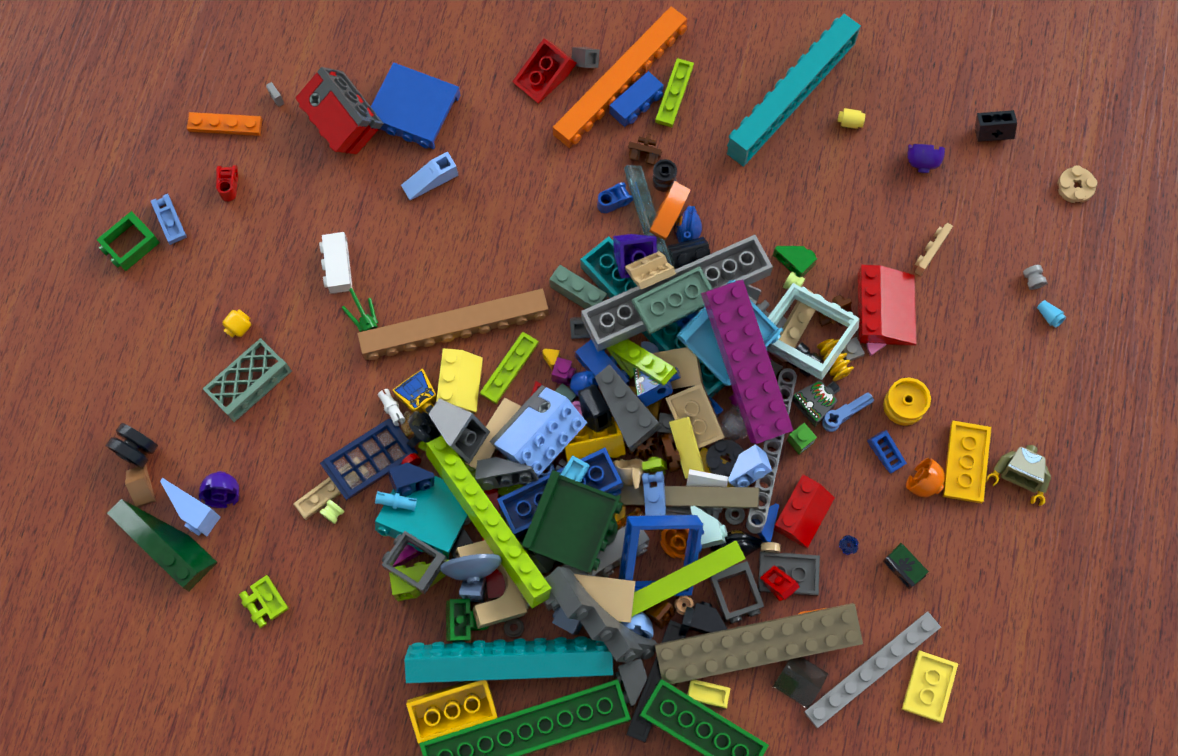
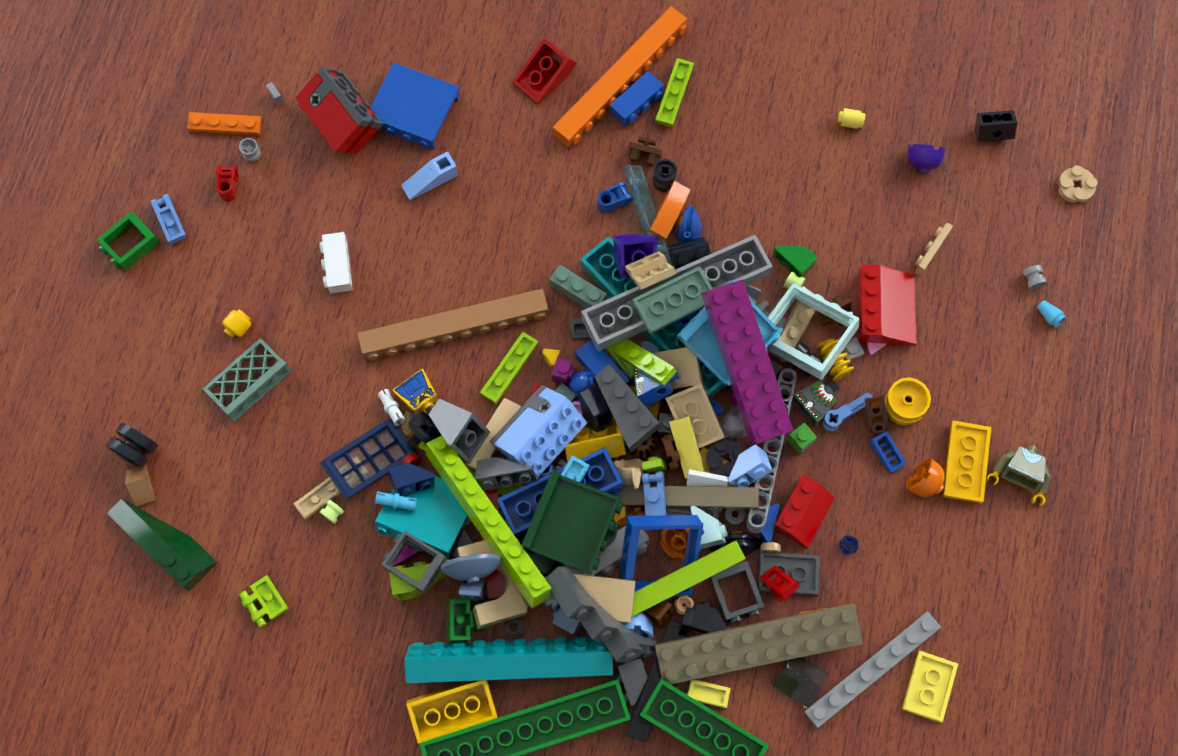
light blue slope [160,478,220,536] -> none
dark purple cylinder [199,471,239,508] -> none
green plant [342,288,379,332] -> none
light yellow slope [436,348,483,413] -> none
dark grey panel [572,47,600,68] -> none
teal brick [727,14,861,167] -> none
piece [883,543,929,589] -> none
none -> light grey wheel [239,138,261,162]
none -> reddish brown hips [865,396,889,433]

